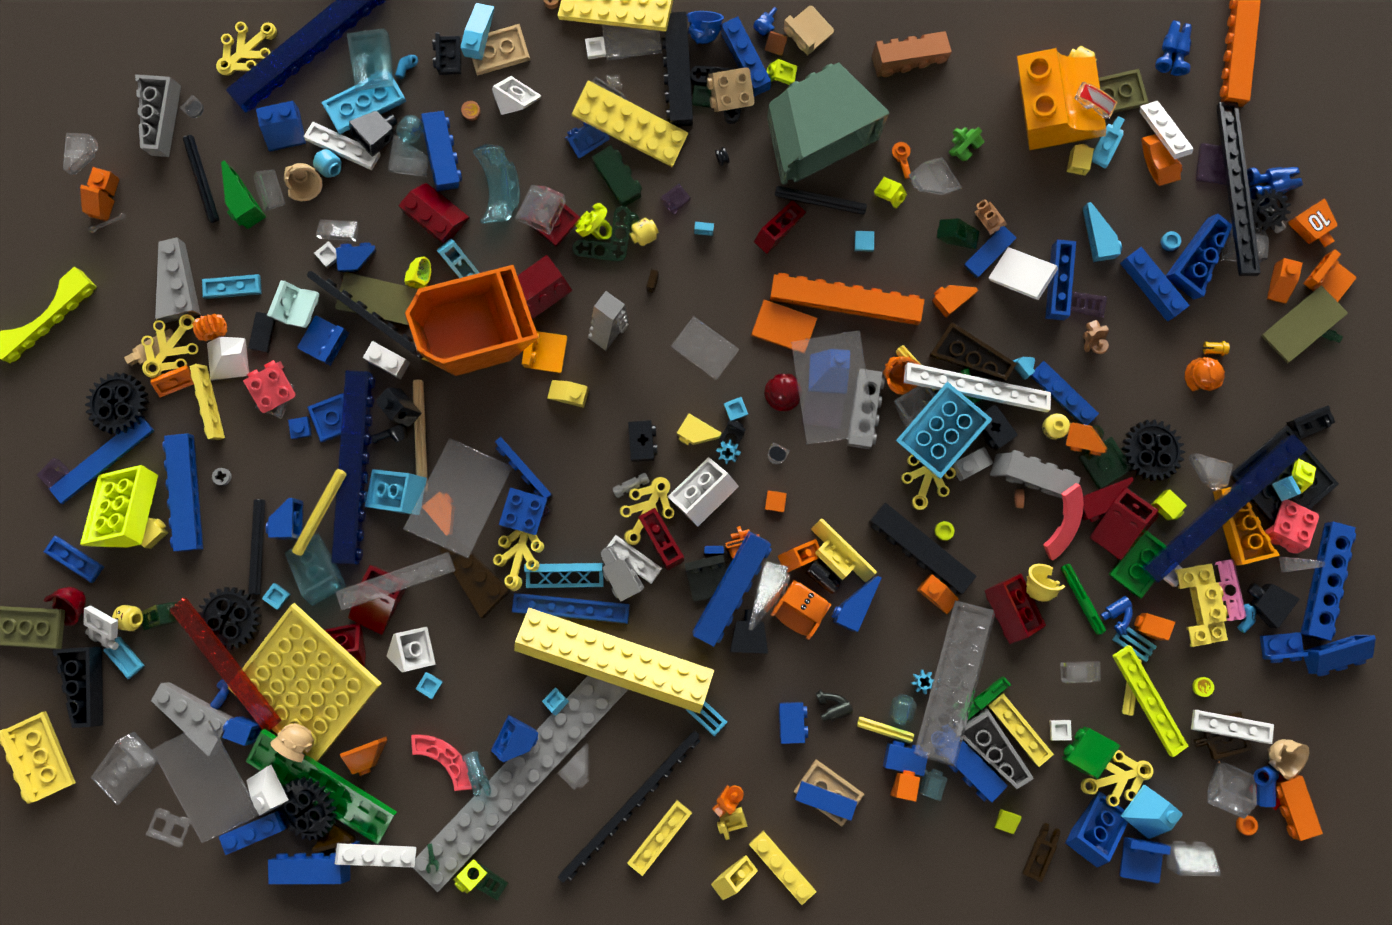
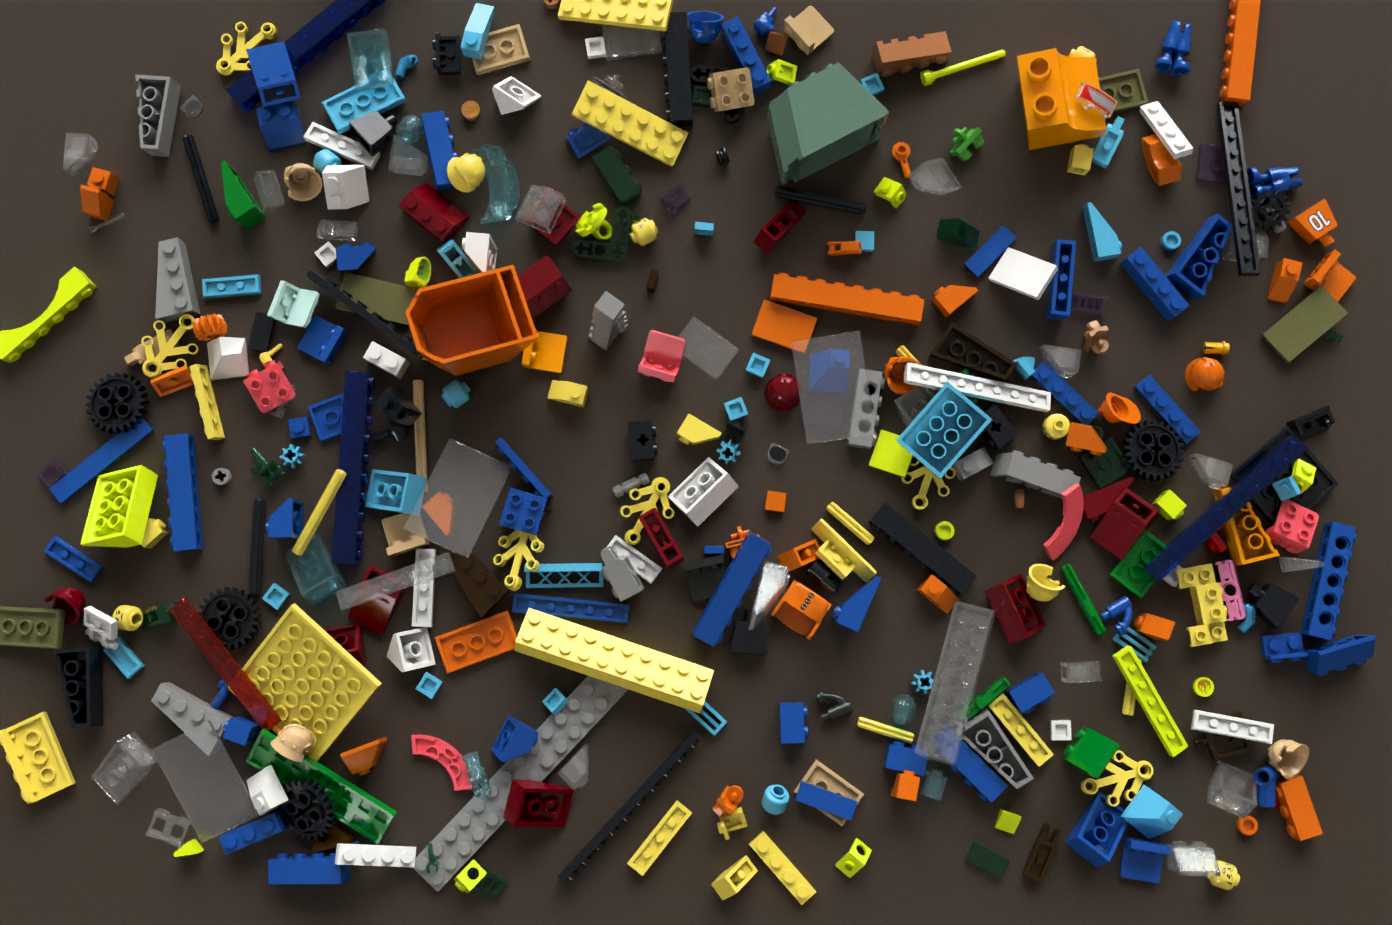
medium nougat hips [975,199,1007,235] -> none
none -> neon yellow slope [173,839,204,857]
none -> blue slope [246,42,301,107]
none -> clear green arm [249,447,285,485]
none -> light yellow hand [260,343,283,366]
none -> medium azure gear [279,444,306,469]
none -> white slope [322,165,370,210]
none -> tan bracket [382,513,430,557]
none -> white plate [412,549,437,627]
none -> orange tile [434,610,517,674]
none -> medium azure head [441,380,471,408]
none -> light yellow helmet [447,153,485,193]
none -> white slope [462,232,497,273]
none -> dark red slope [503,779,574,827]
none -> coral bracket [637,330,686,383]
none -> medium azure plate [745,352,771,378]
none -> medium azure head [761,785,789,815]
none -> light yellow axle [826,502,874,545]
none -> orange bar [827,241,862,256]
none -> neon yellow bracket [835,838,872,878]
none -> medium azure plate [860,73,885,96]
none -> neon yellow tile [869,429,913,478]
none -> neon yellow piece [920,50,1006,86]
none -> clear green tile [965,841,1010,878]
none -> blue brick [1005,672,1055,714]
none -> clear slope [1038,344,1081,378]
none -> orange piece [1098,392,1141,424]
none -> blue plate [1133,374,1201,445]
none -> red bracket [1201,522,1227,553]
none -> light yellow head [1207,861,1240,890]

